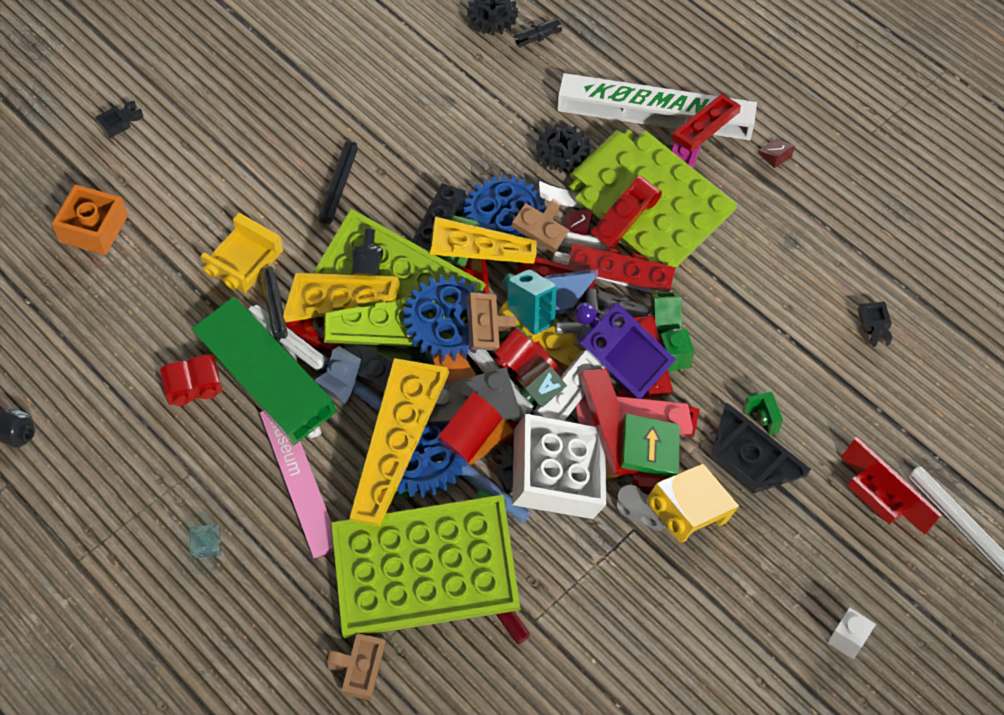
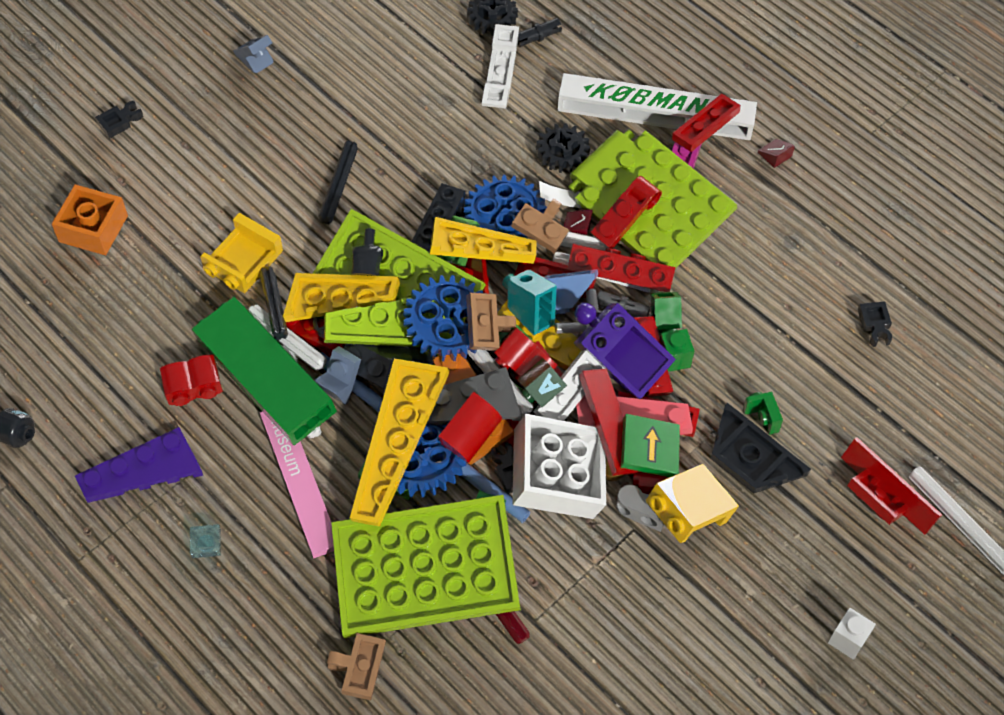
none -> dark purple wing [75,427,204,503]
none -> sand blue slope [233,35,273,73]
none -> white slope [482,24,519,109]

